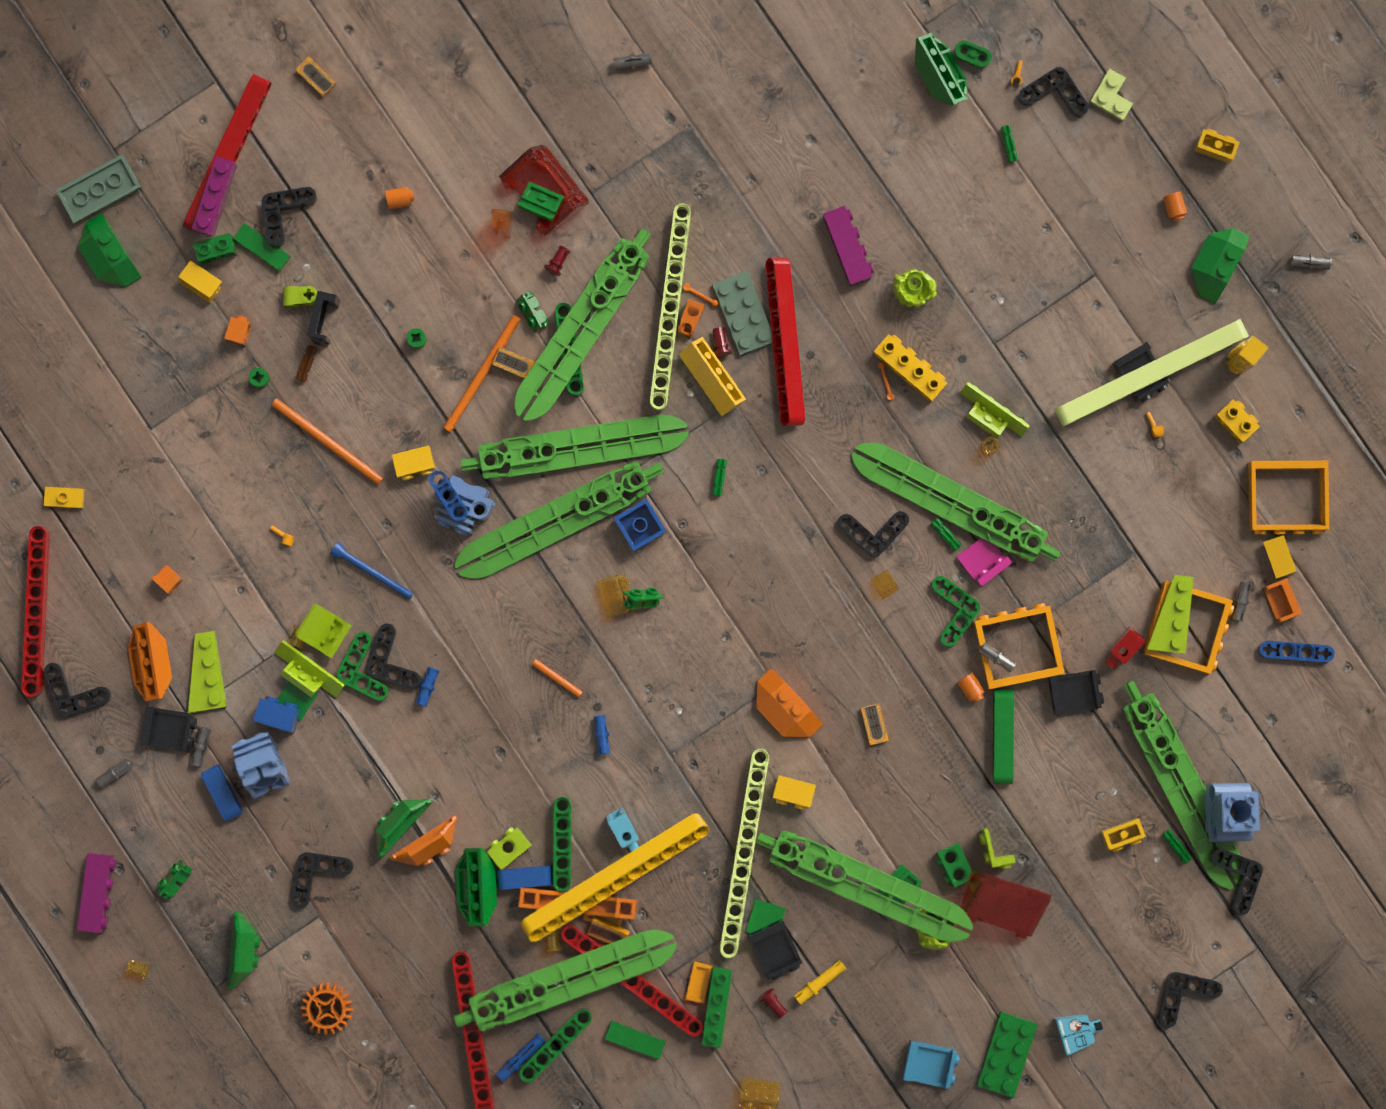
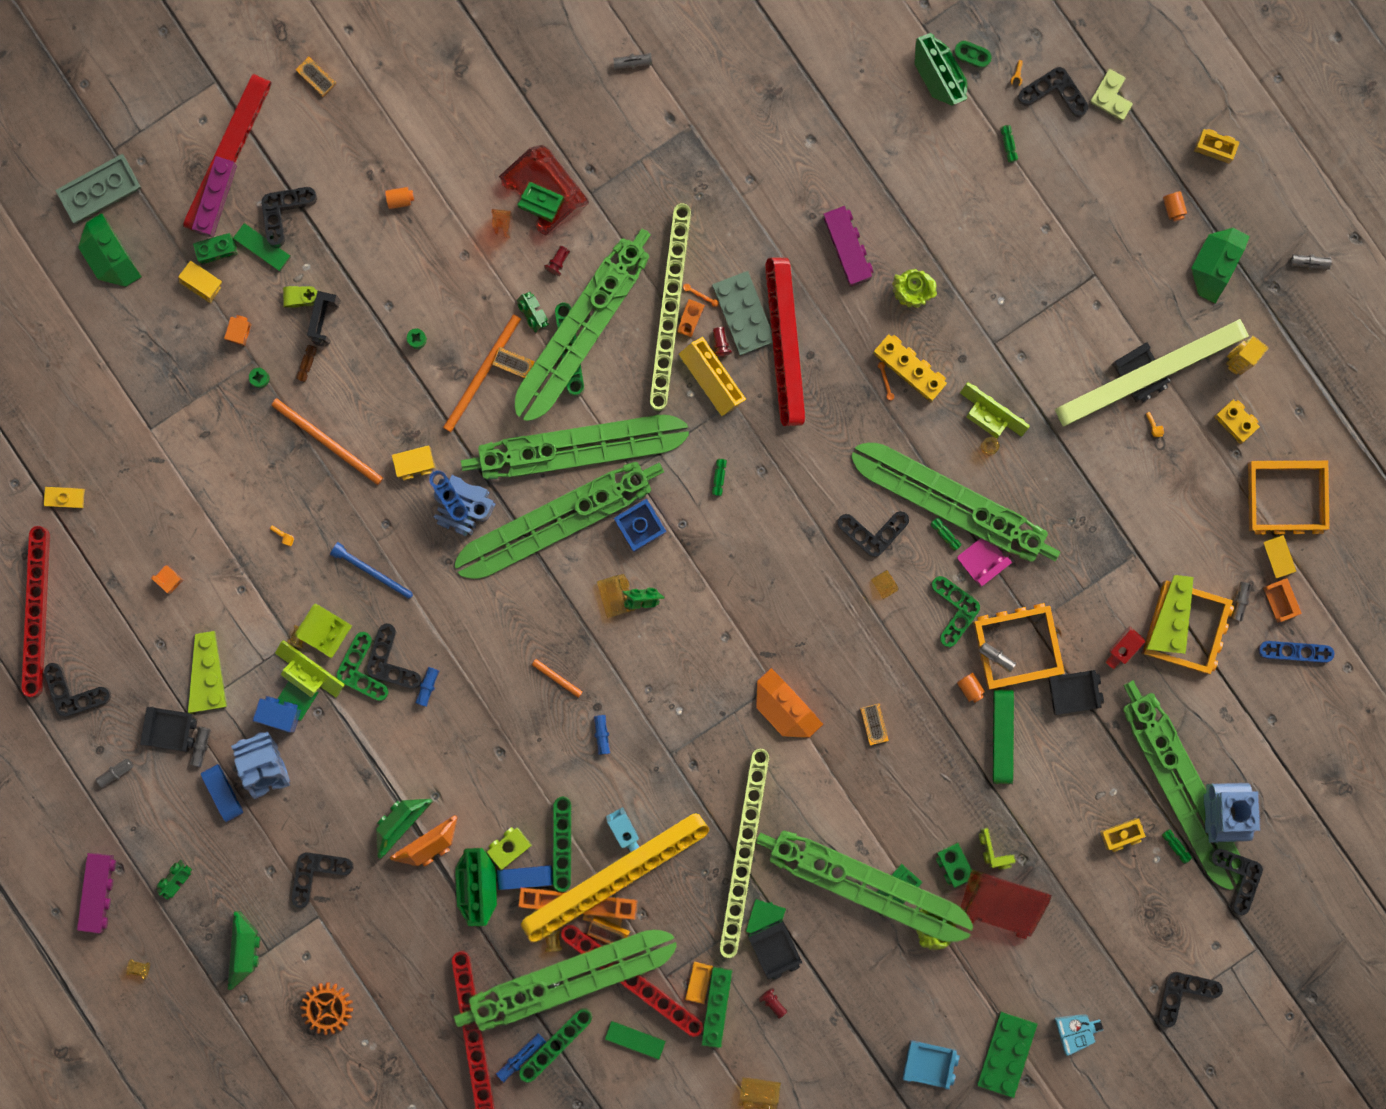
orange wedge [128,622,172,702] -> none
yellow brick [772,775,816,810] -> none
yellow pin [794,960,847,1005] -> none

